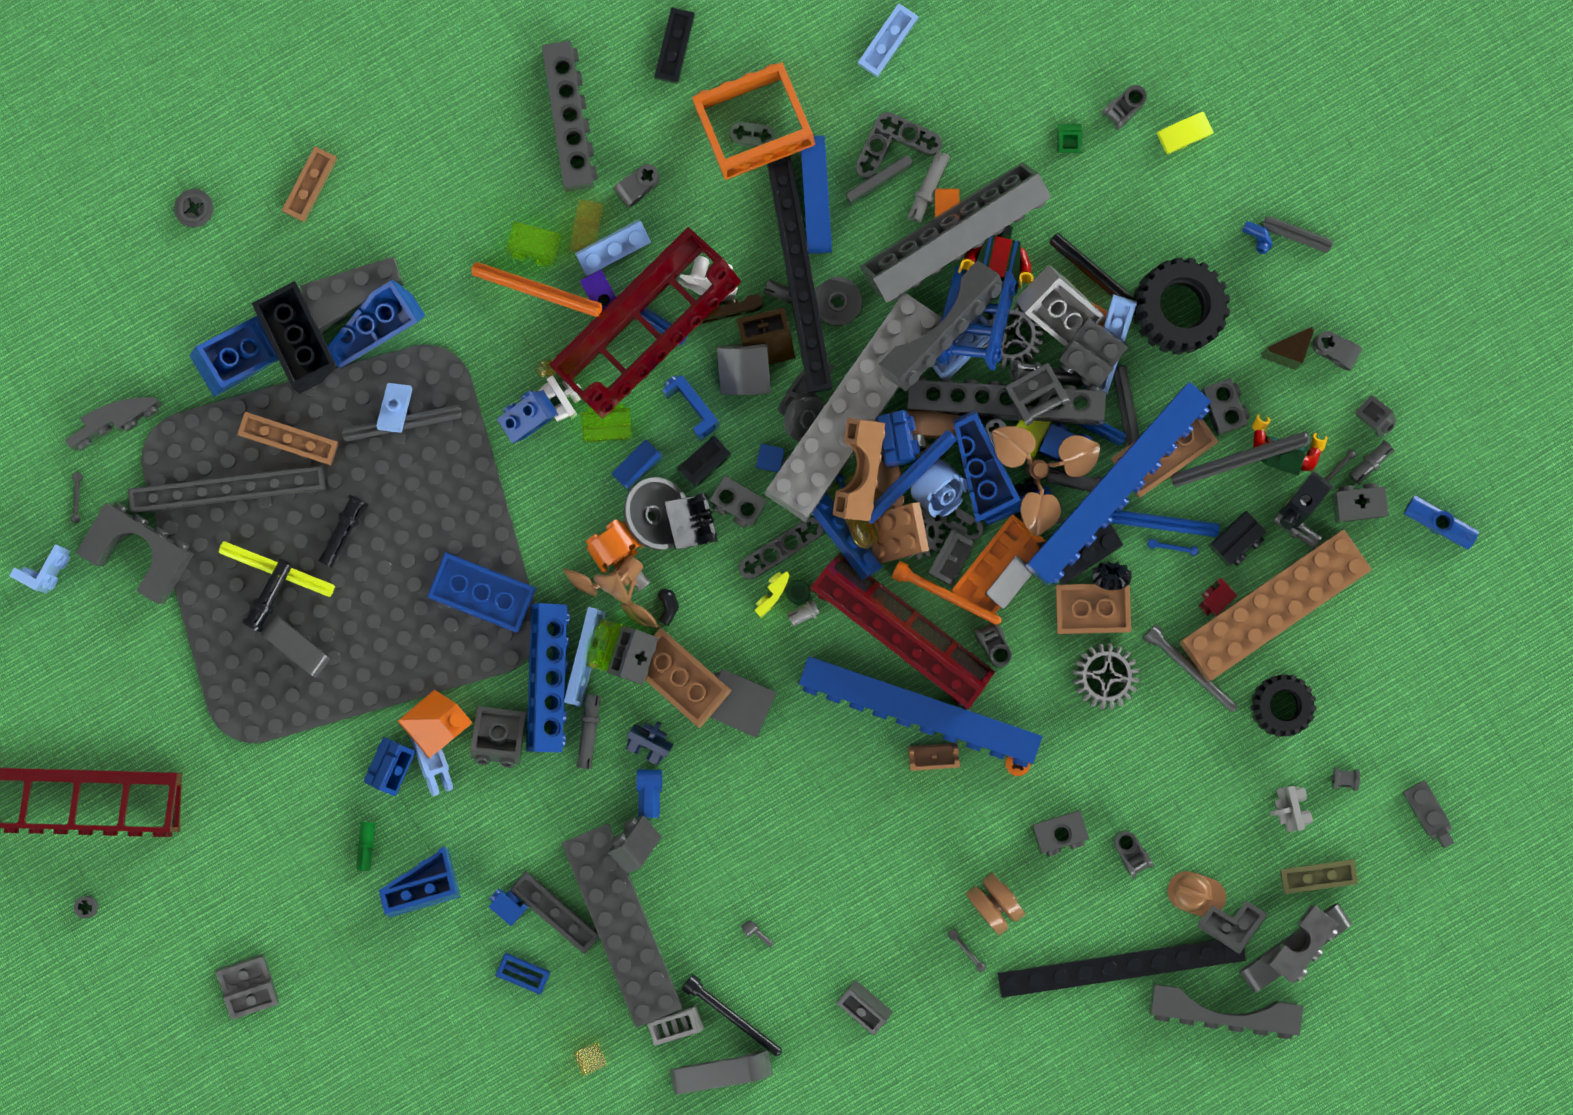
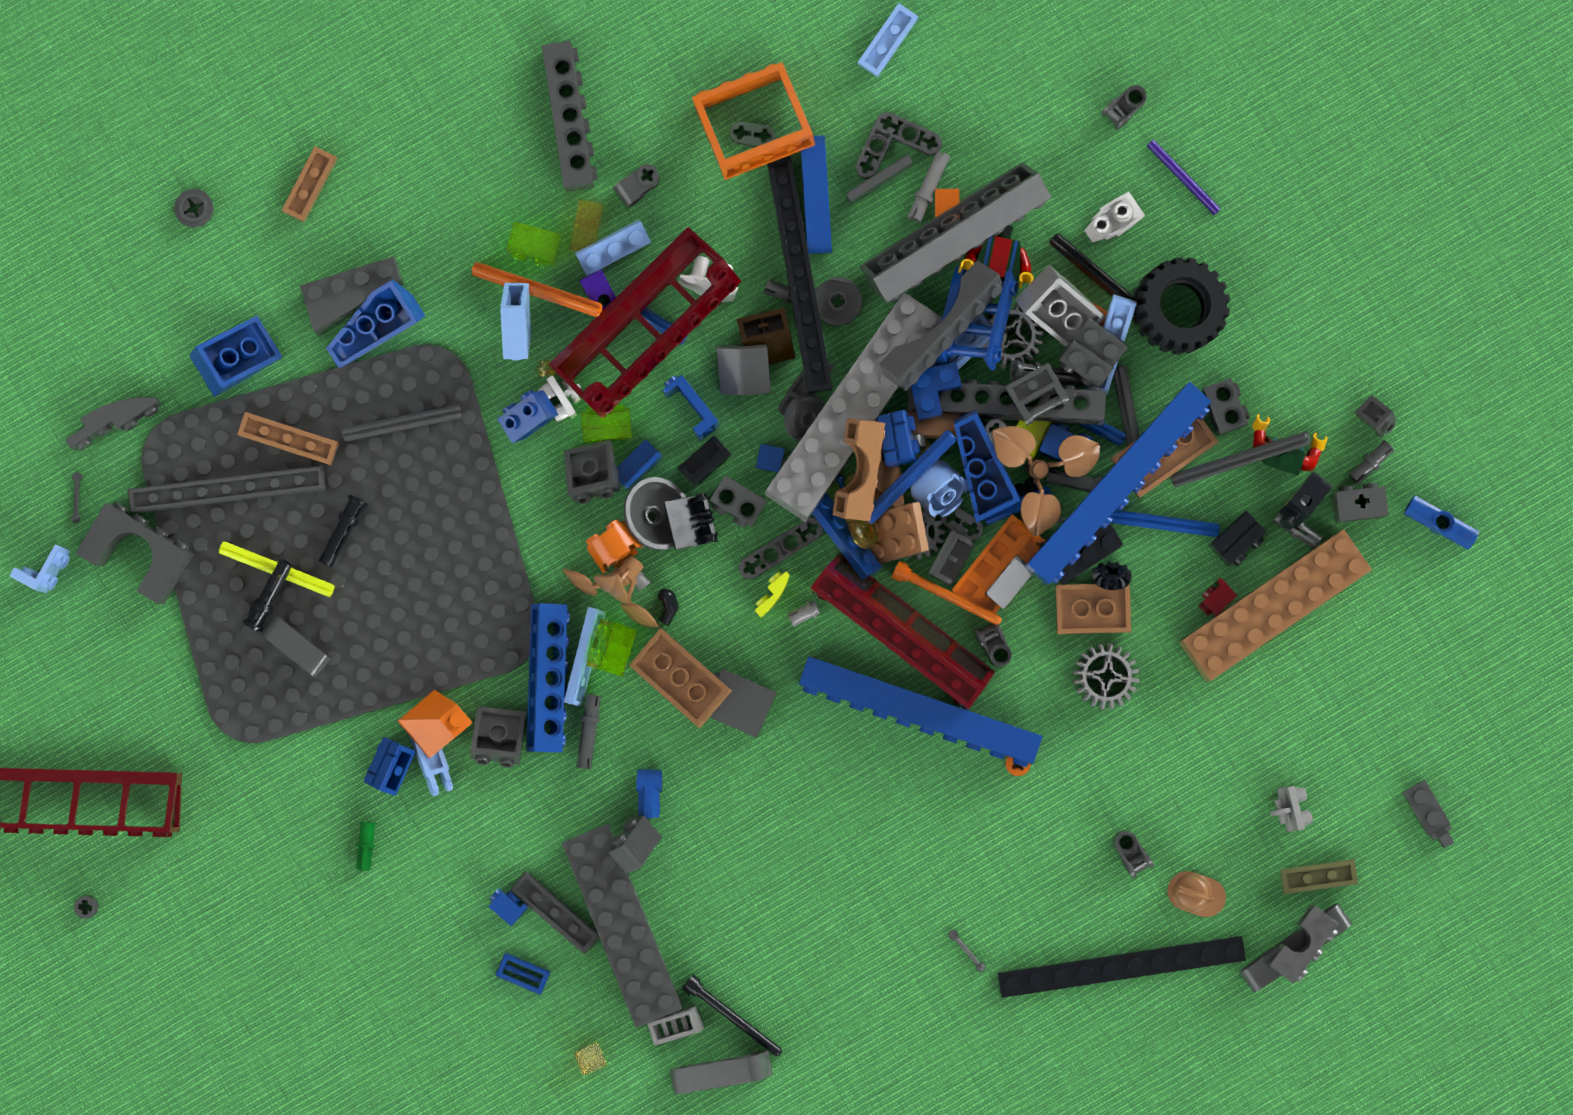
flat silver slope [216,953,279,1020] -> none
black slope [252,281,337,394] -> none
light blue plate [376,383,412,433] -> none
blue wedge [379,846,461,918] -> none
blue tile [427,552,537,634] -> none
dark grey brick [606,626,658,685] -> none
dark blue hips [626,721,674,765] -> none
black plate [654,7,695,84] -> none
dark brown hinge [701,294,763,324] -> none
dark grey hand [741,921,774,947] -> none
dark green tile [786,580,811,605] -> none
dark grey slope [836,981,892,1035] -> none
medium nougat hinge [908,743,960,771] -> none
medium nougat wheel [965,872,1026,936] -> none
dark grey brick [1032,810,1089,857] -> none
green slope [1057,124,1083,153] -> none
dark grey piece [1142,624,1237,712] -> none
blue hinge [1148,539,1199,556] -> none
dark grey arch [1149,984,1303,1039] -> none
neon yellow slope [1156,111,1214,155] -> none
dark grey plate [1198,901,1267,954] -> none
blue arm [1243,221,1272,254] -> none
black tyre [1251,674,1317,737] -> none
dark brown slope [1261,326,1314,370] -> none
dark grey axle [1262,216,1333,253] -> none
dark grey piece [1312,331,1362,371] -> none
dark grey hinge [1325,450,1356,482] -> none
dark grey bush [1332,767,1360,791] -> none
none -> light blue brick [500,283,532,361]
none -> dark grey plate [564,440,620,504]
none -> blue plate [911,362,962,421]
none -> white connector [1084,192,1145,243]
none -> dark purple bar [1147,139,1221,215]

